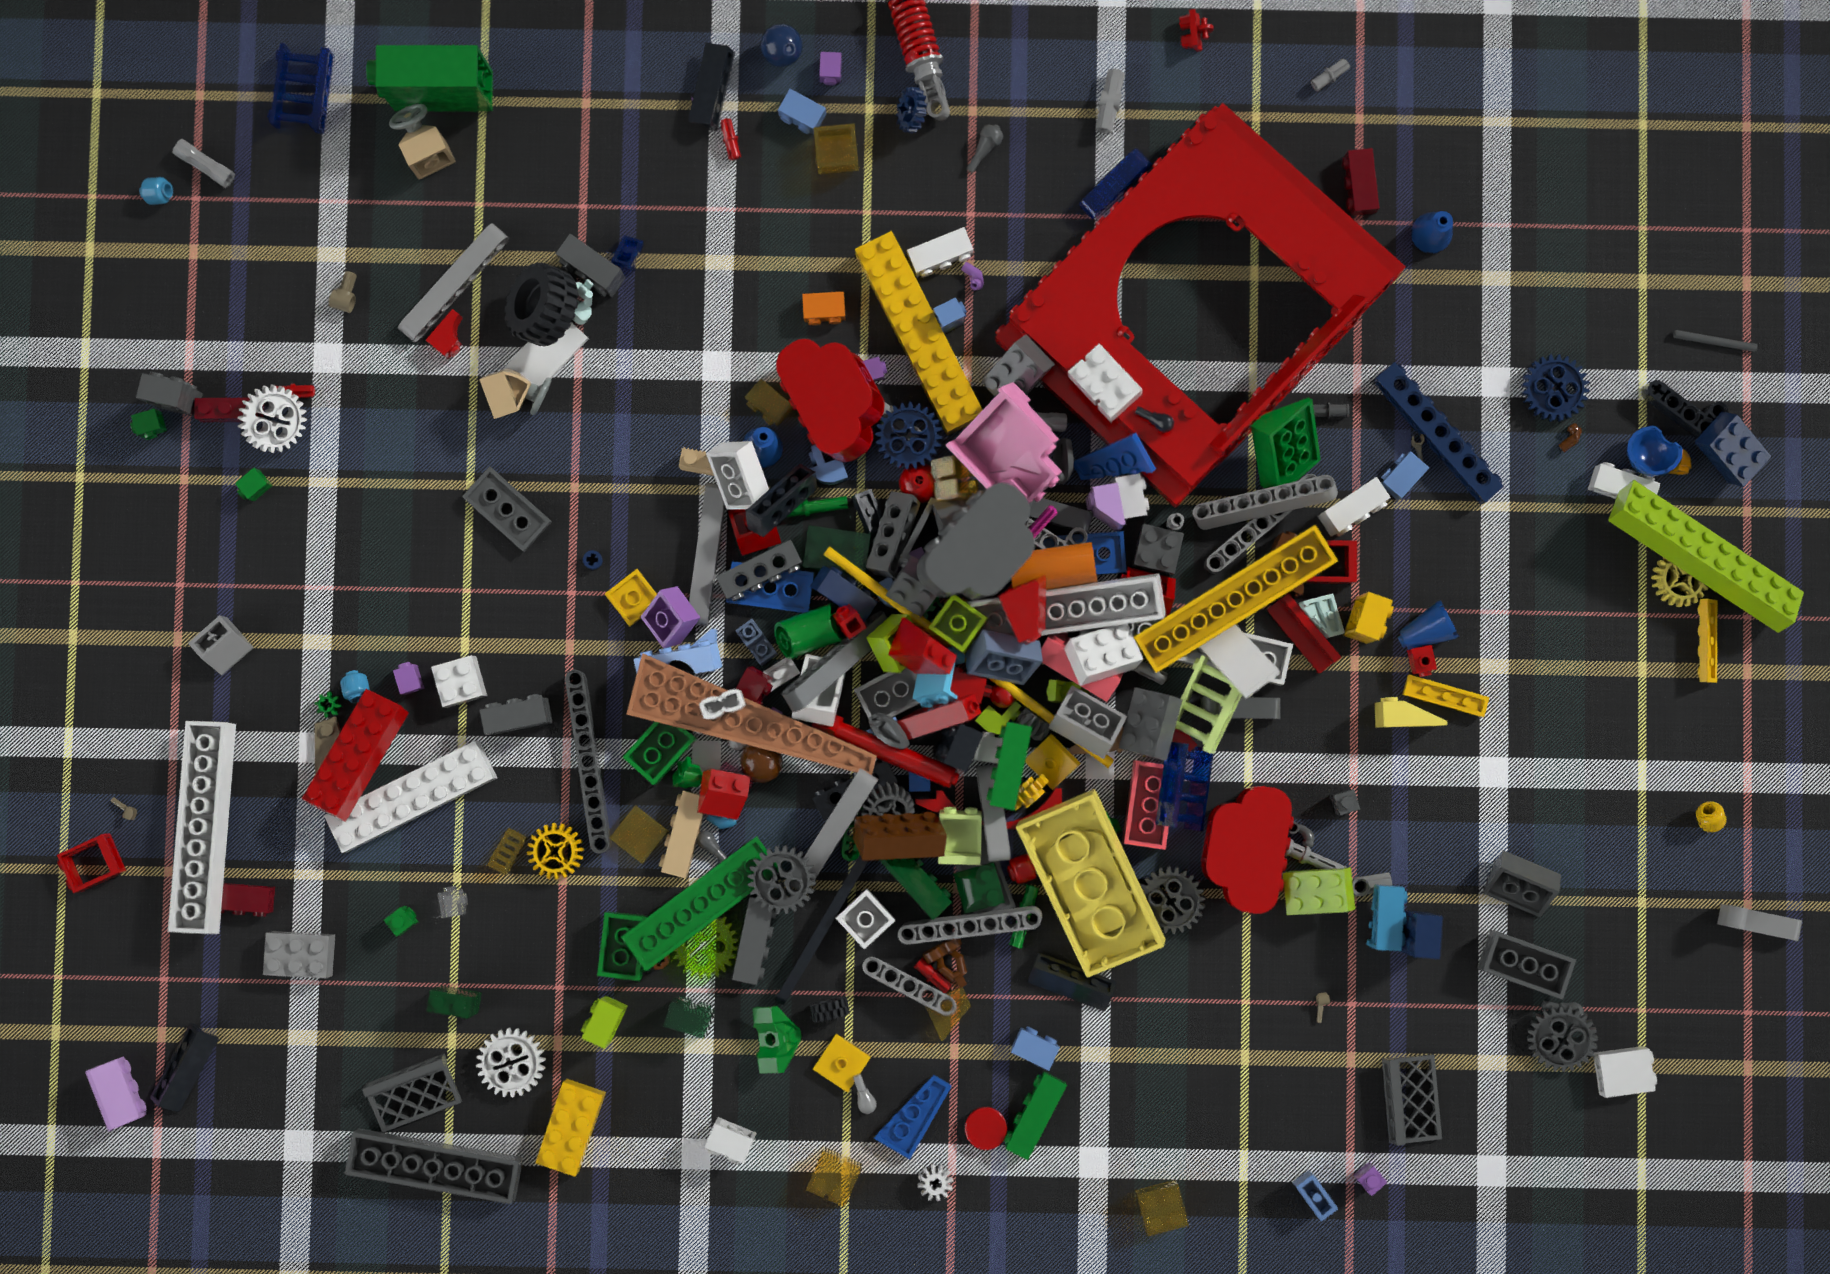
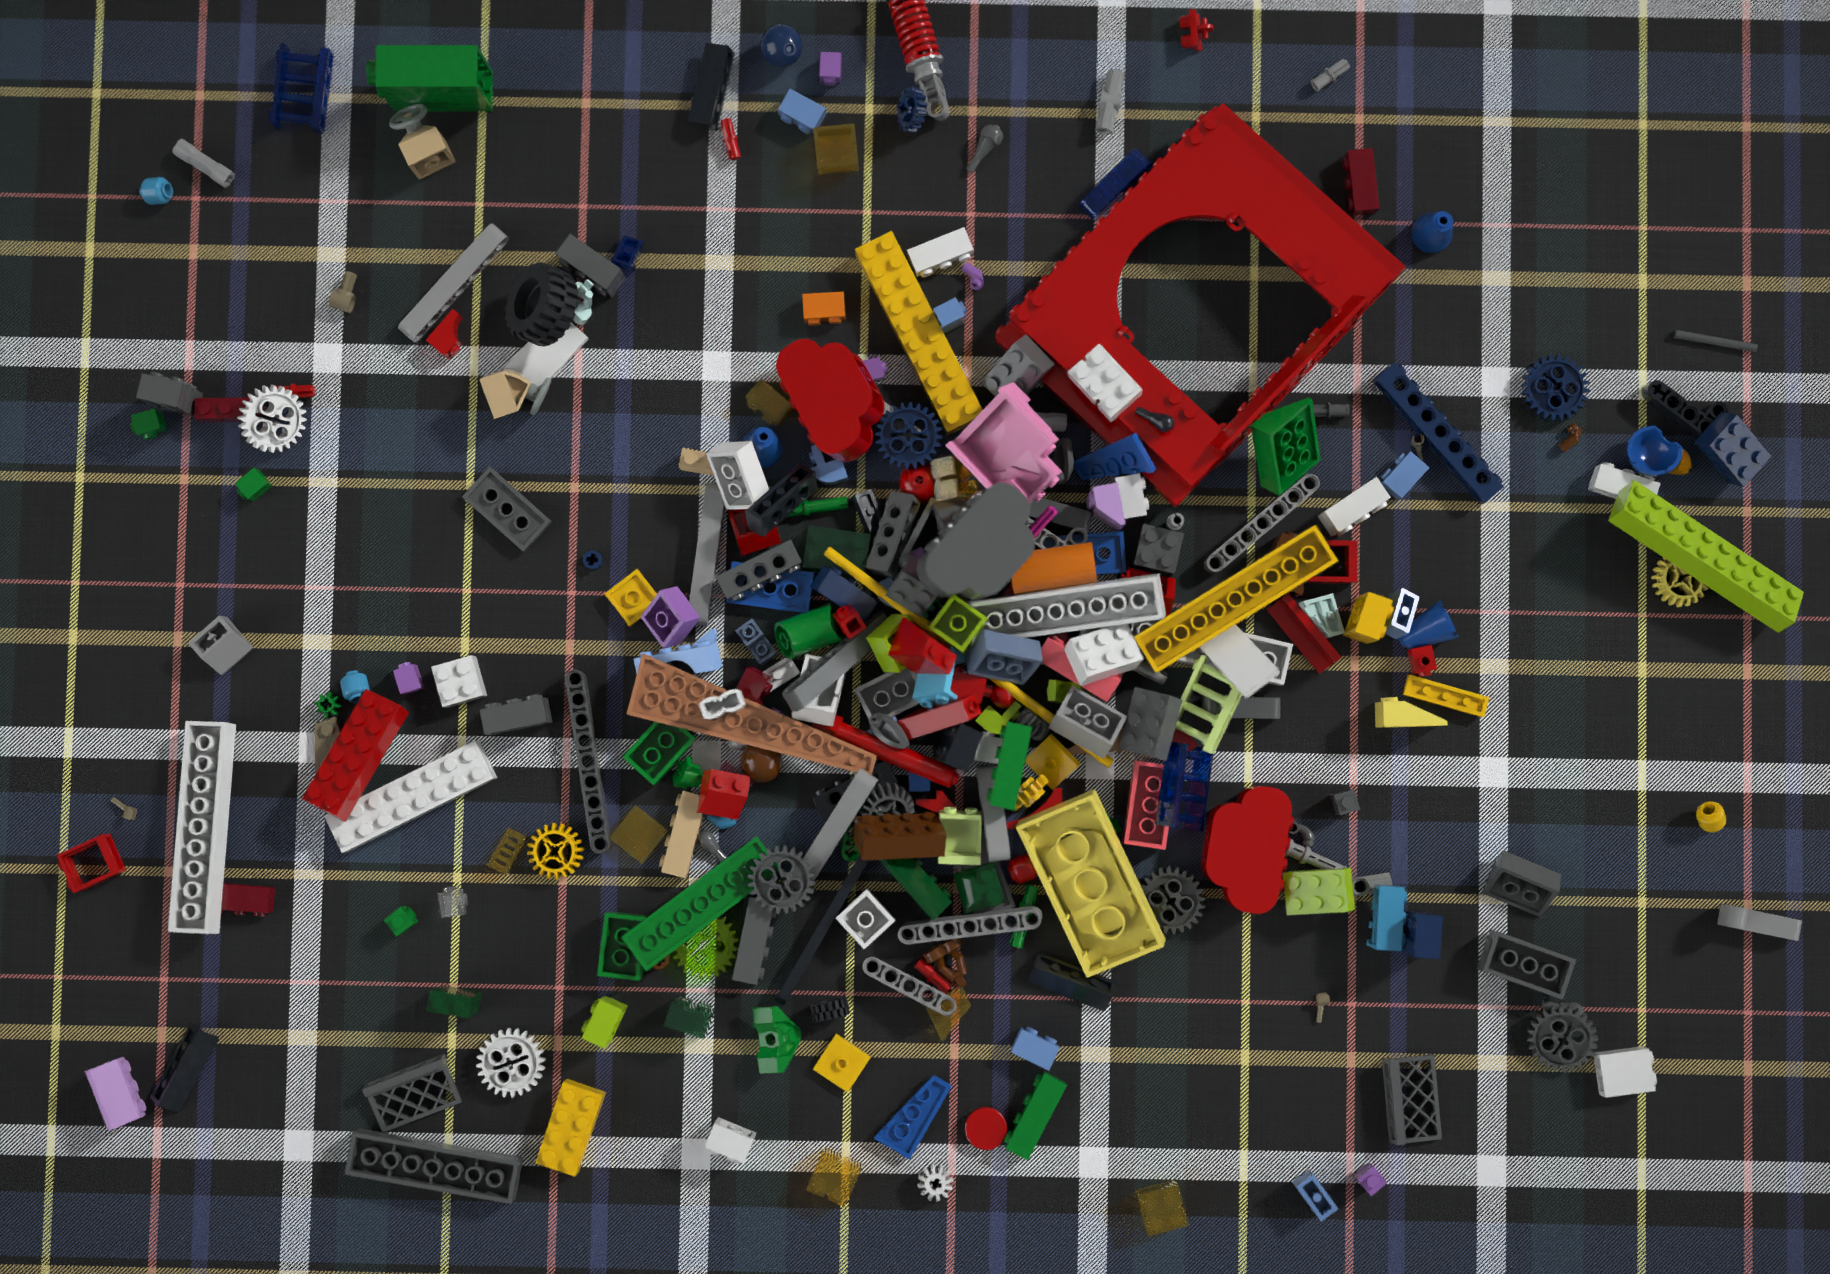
light grey brick [263,931,335,978] -> none
light grey piece [853,1074,876,1114] -> none
red slope [999,575,1046,644] -> none
light grey beam [1192,475,1338,530] -> none
yellow plate [1698,599,1717,683] -> none
none -> medium blue brick [1384,588,1419,639]

